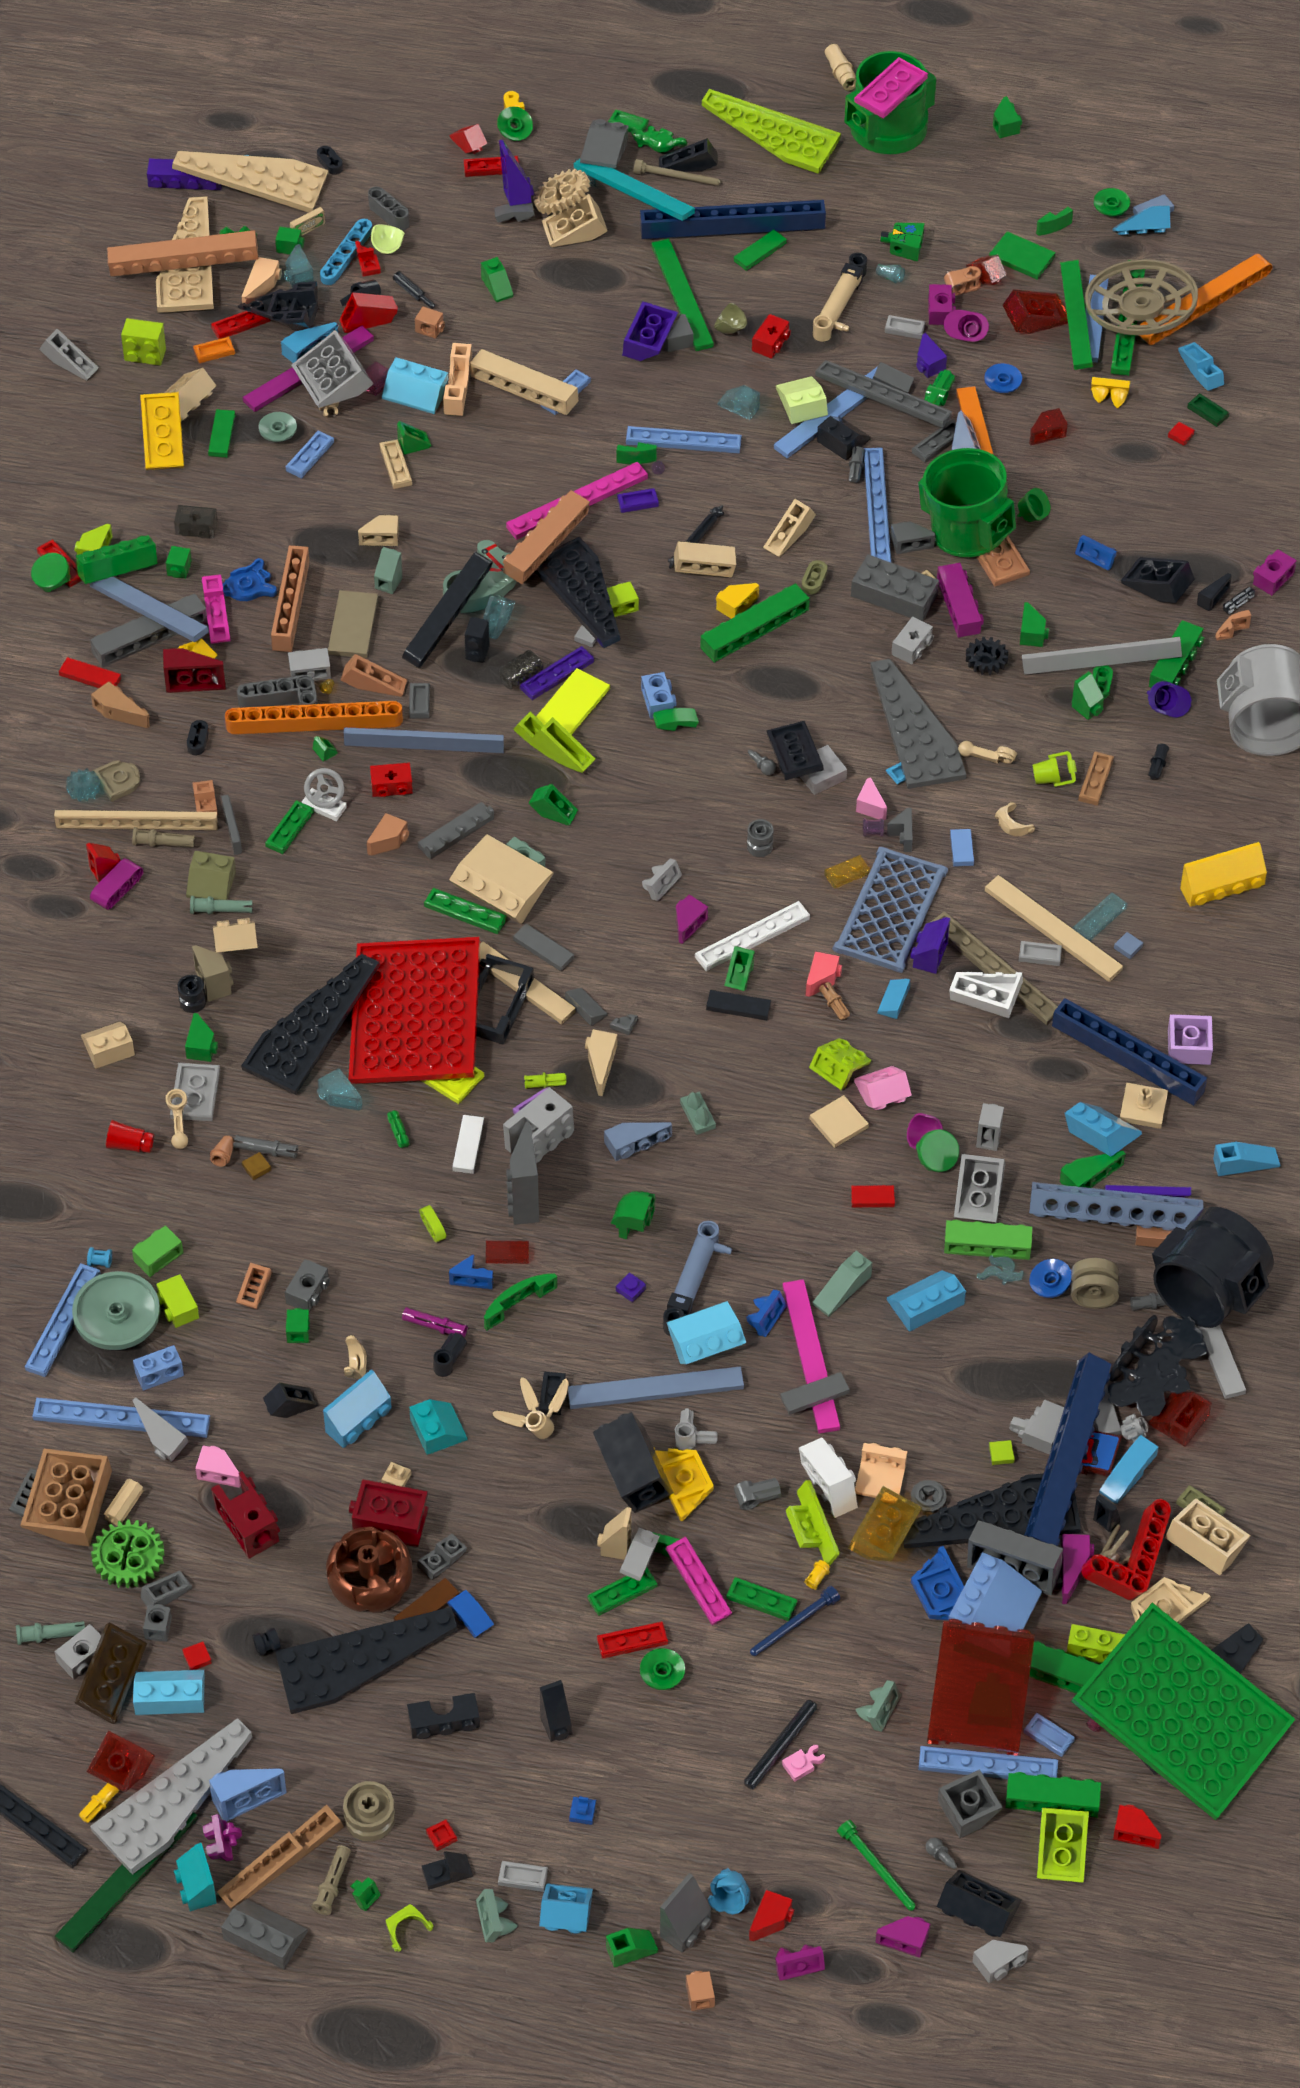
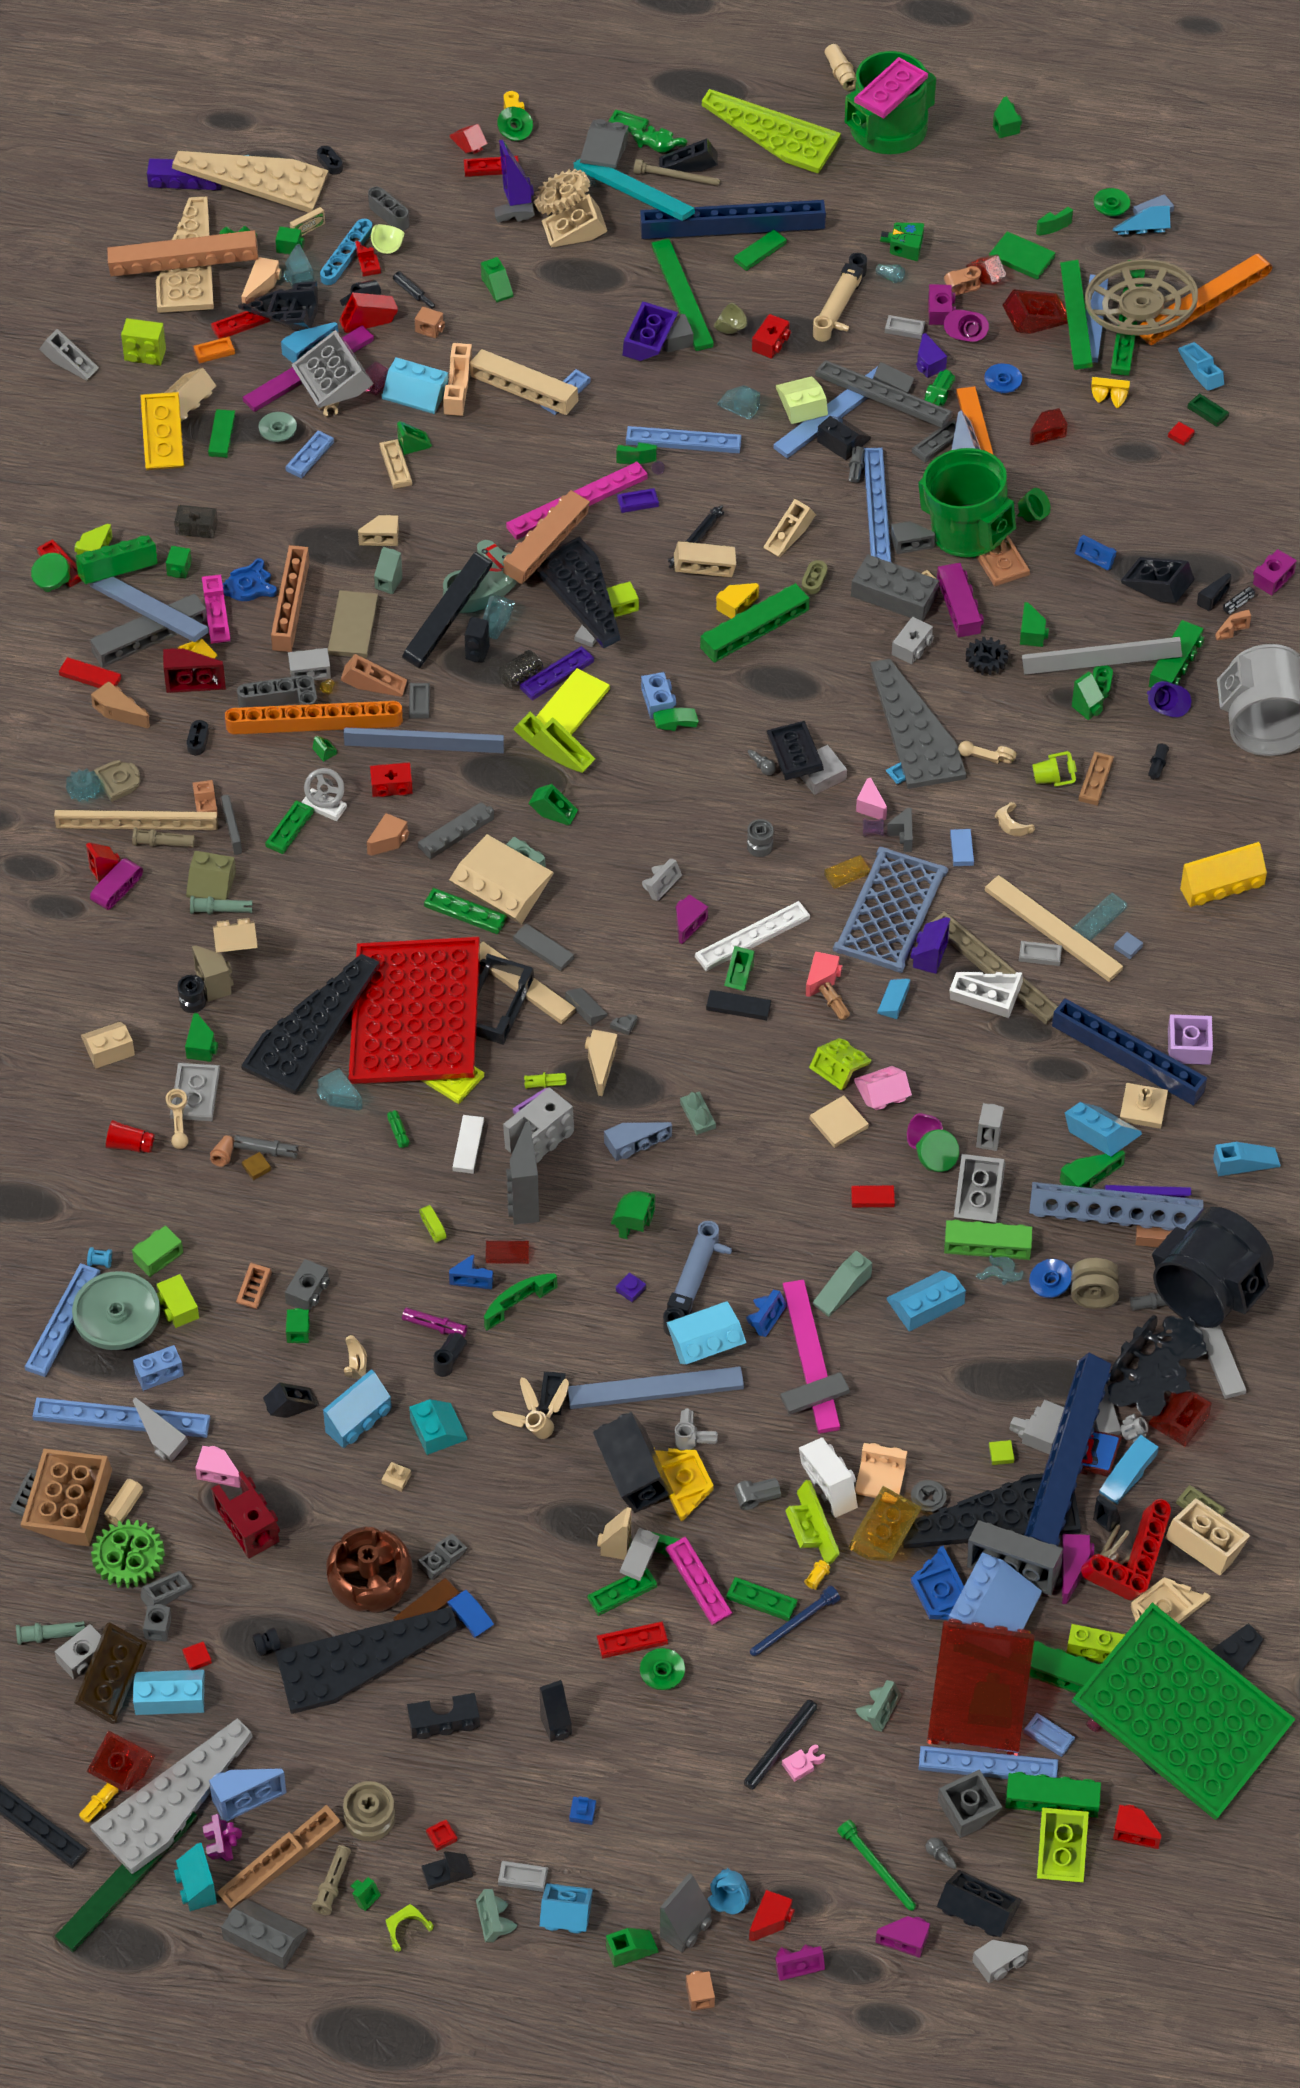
dark red torso [349,1479,429,1547] -> none

